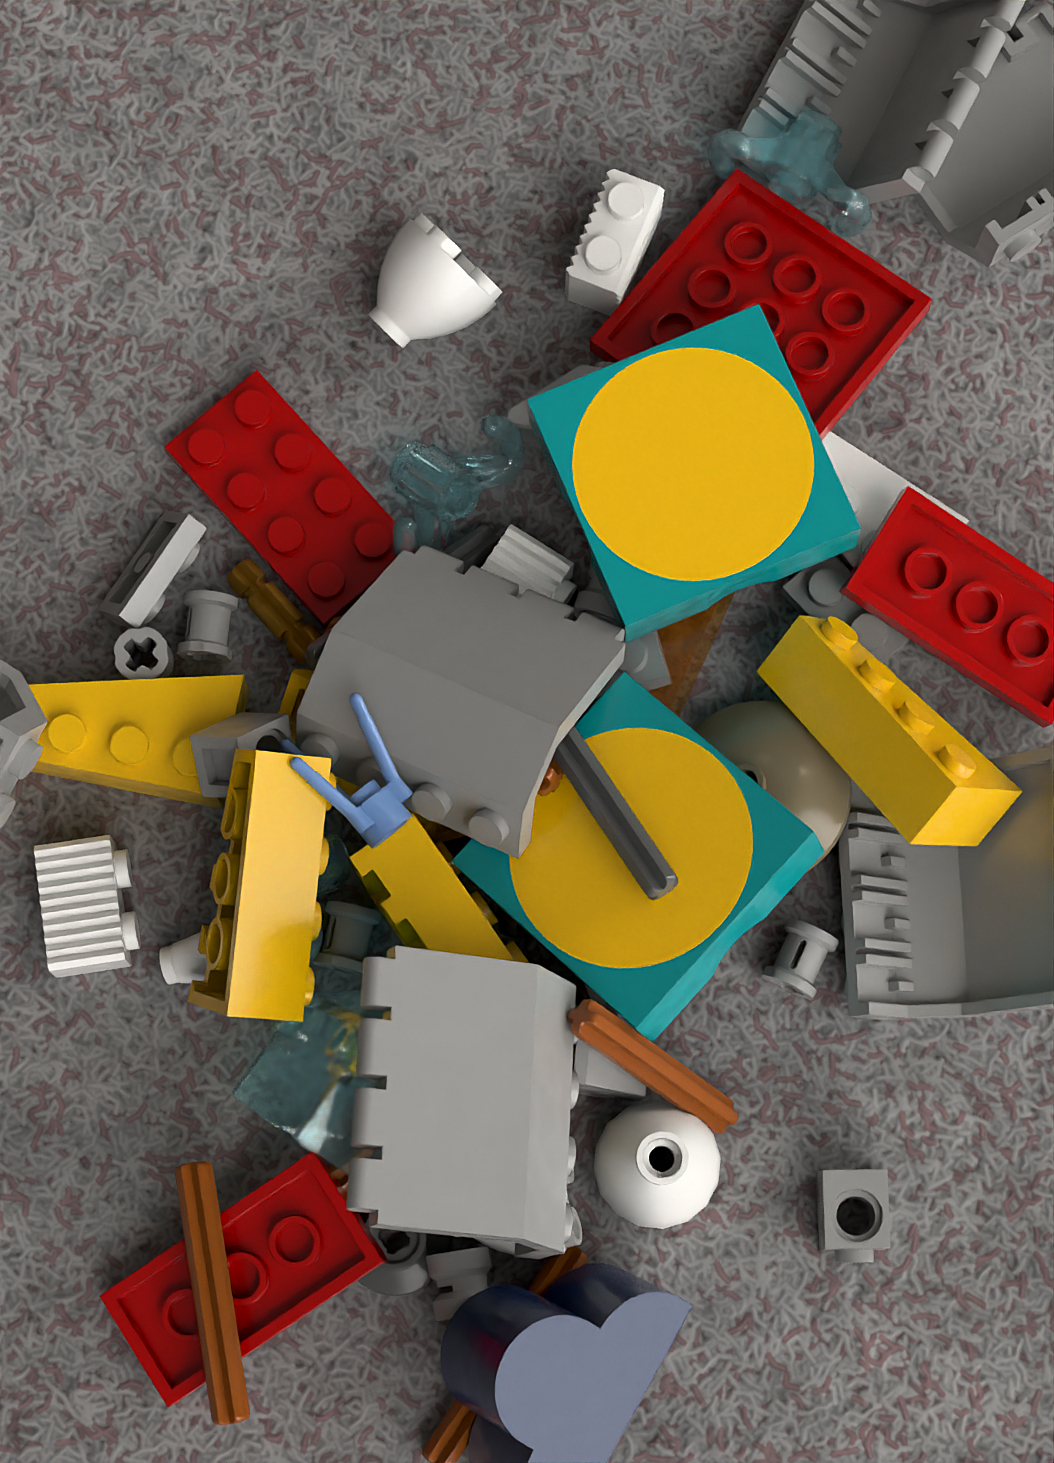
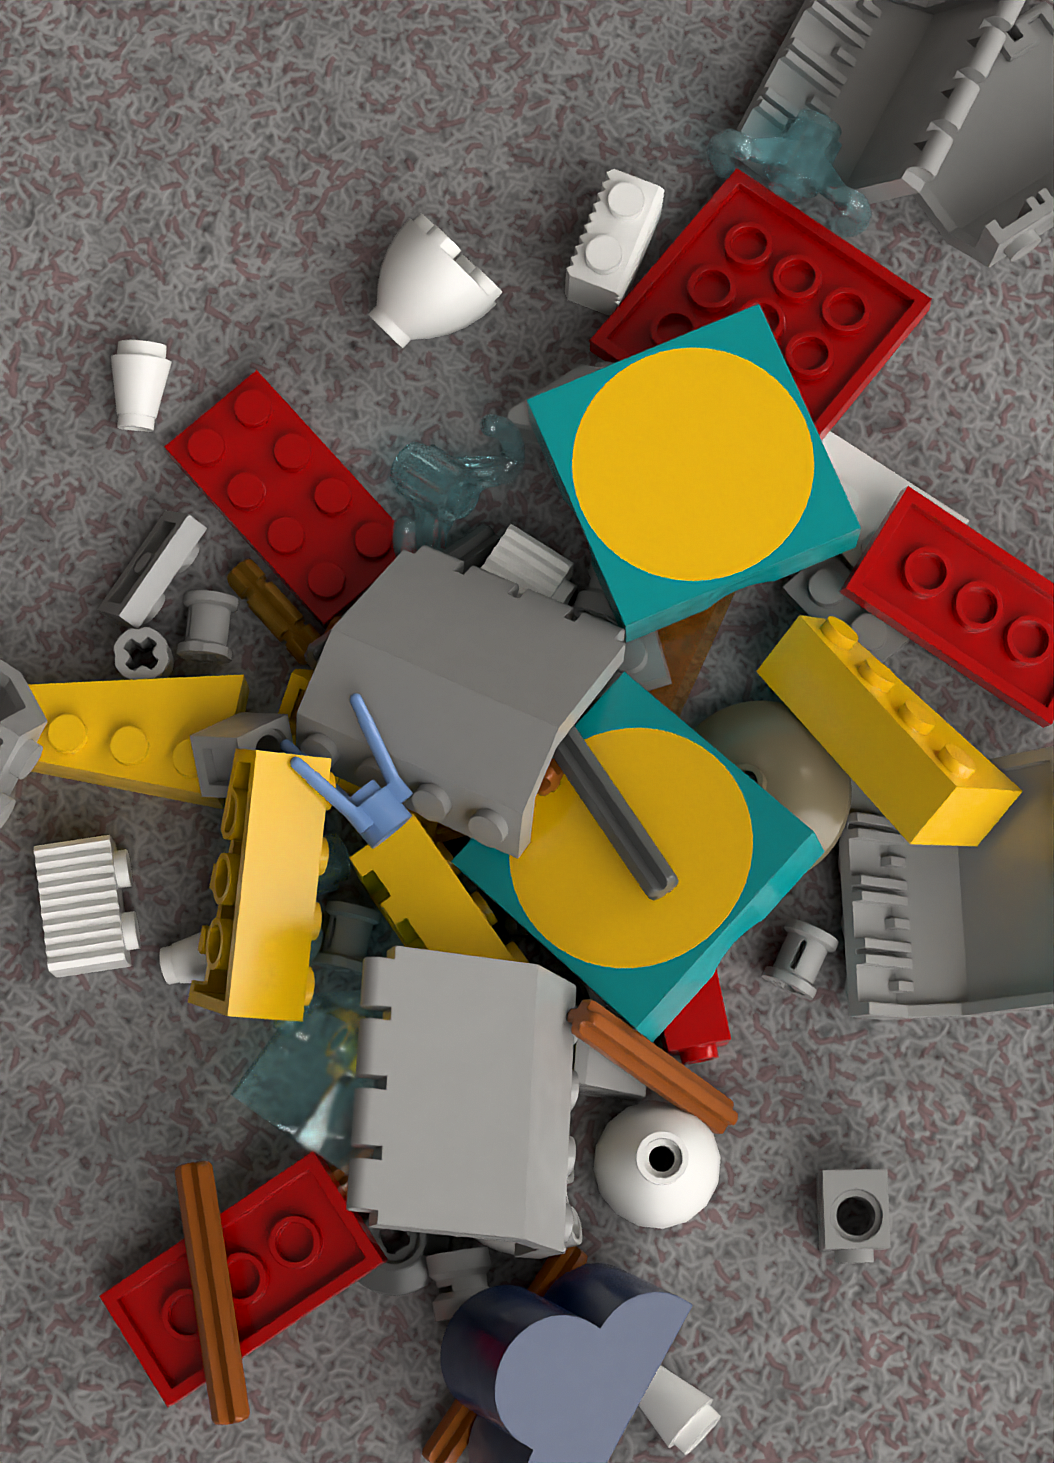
none -> white cone [111,340,172,432]
none -> white cone [638,1365,721,1455]
none -> red brick [660,968,731,1065]

